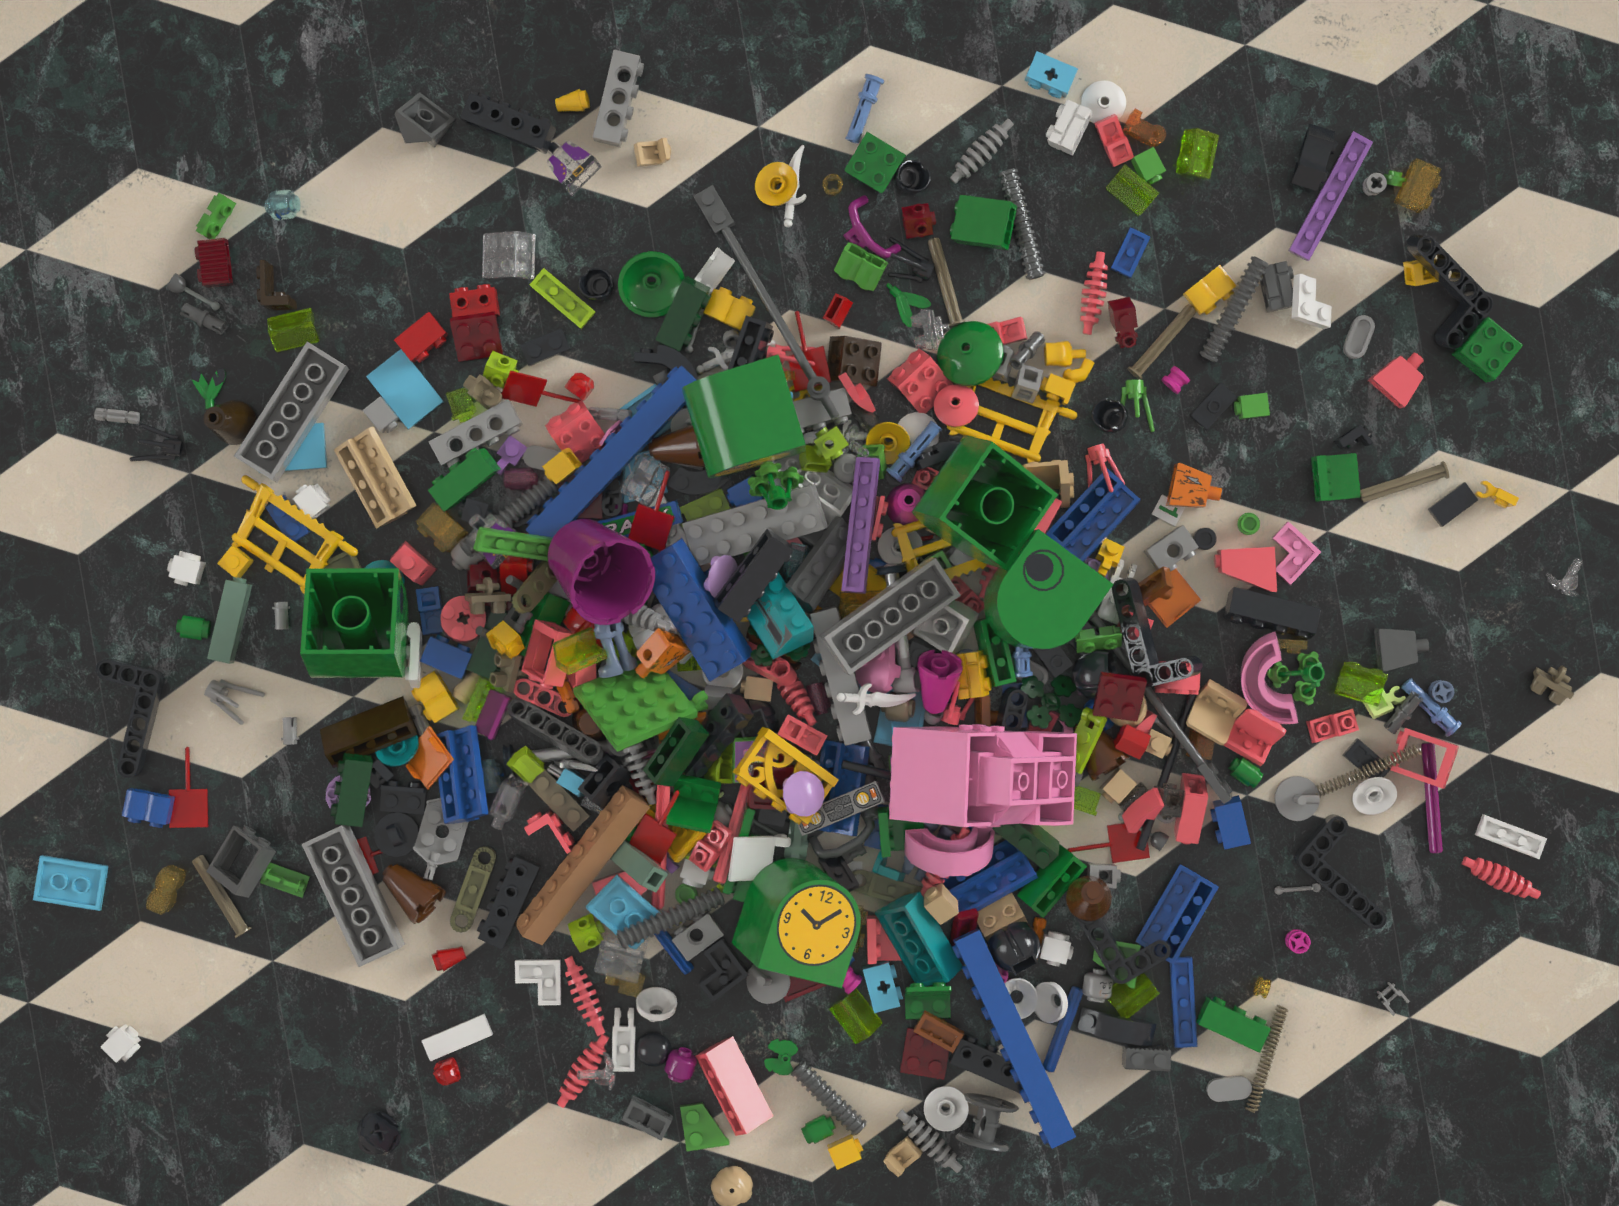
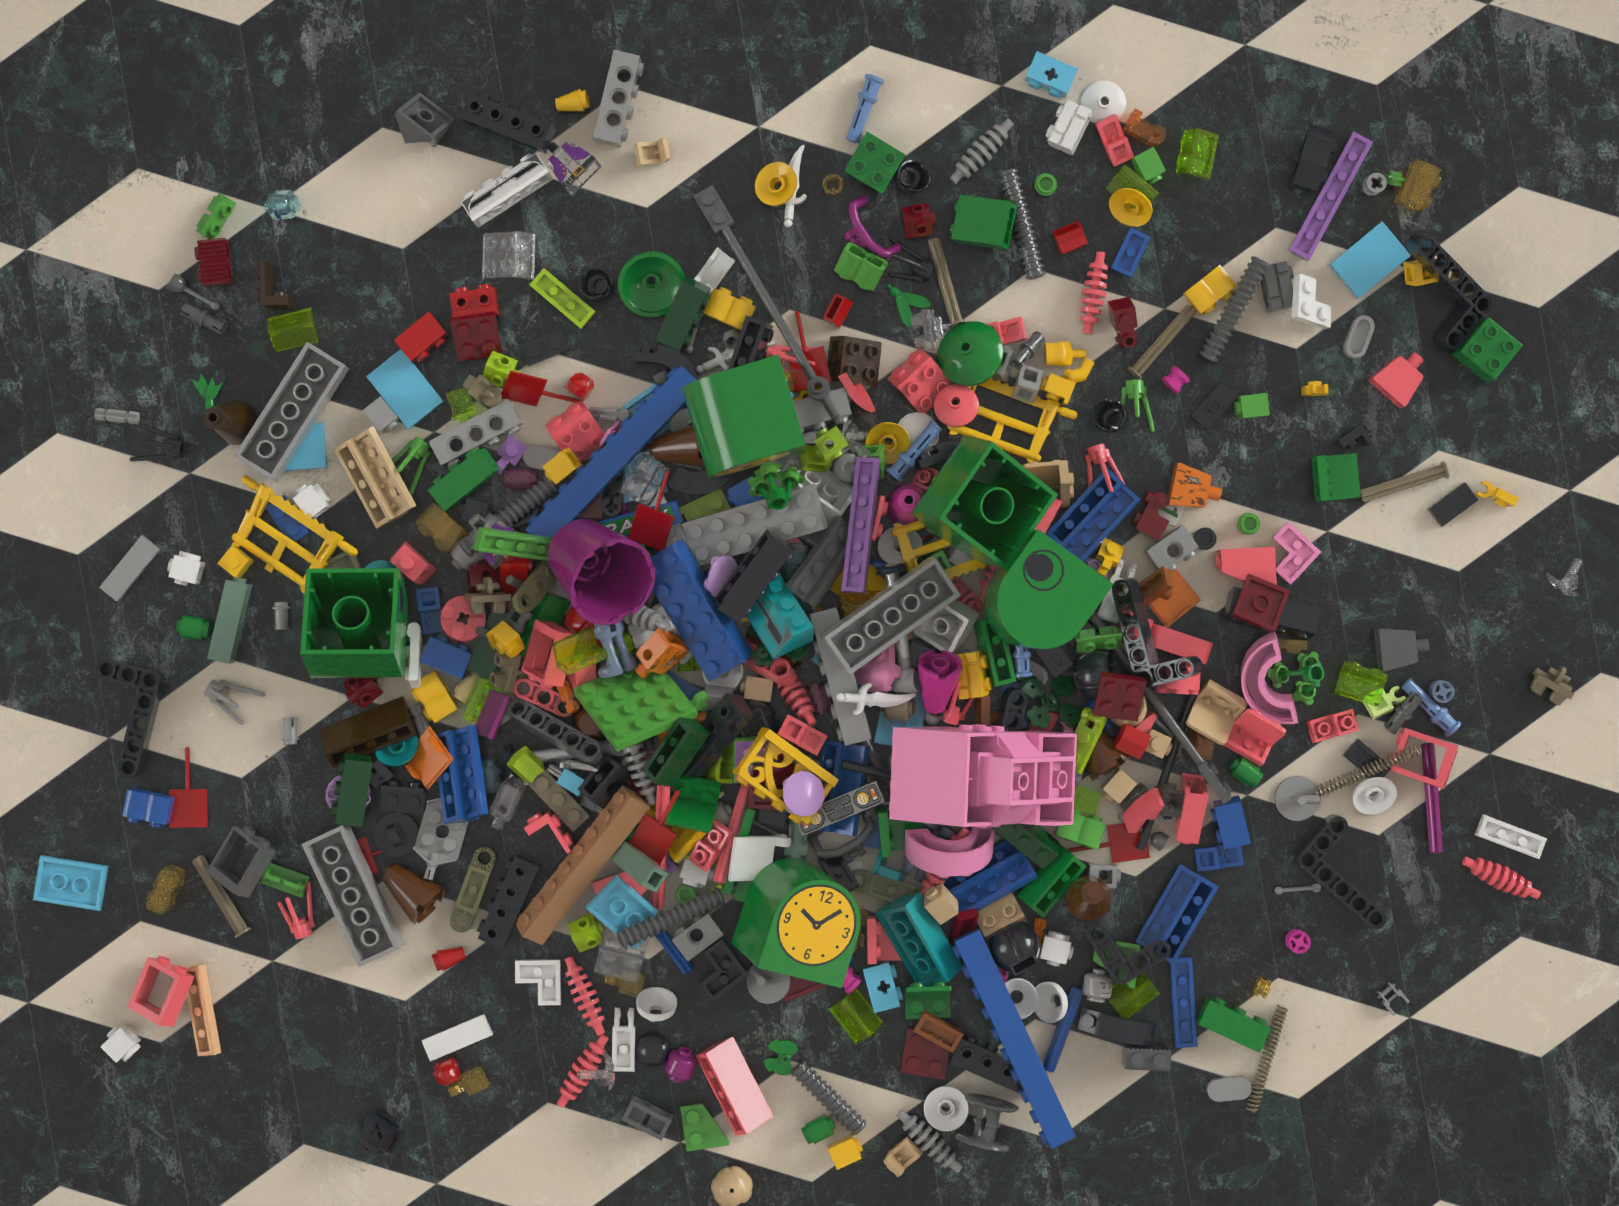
none -> light grey tile [99,535,161,602]
none -> coral window [127,956,194,1027]
none -> light nougat brick [185,963,221,1056]
none -> coral plant [277,881,315,940]
none -> dark red brick [343,678,384,709]
none -> bright green plant [392,436,431,494]
none -> clear yellow plate [448,1065,490,1097]
none -> white slope [461,153,553,228]
none -> bright green plate [1034,173,1057,196]
none -> red piece [1052,221,1088,256]
none -> bright green brick [1053,808,1106,850]
none -> yellow dish [1109,188,1153,227]
none -> dark red brick [1132,491,1170,541]
none -> coral beam [1151,623,1213,665]
none -> blue slope [1194,845,1244,871]
none -> dark red plate [1231,573,1290,633]
none -> yellow plate [1301,381,1328,396]
none -> medium azure tile [1330,221,1411,299]

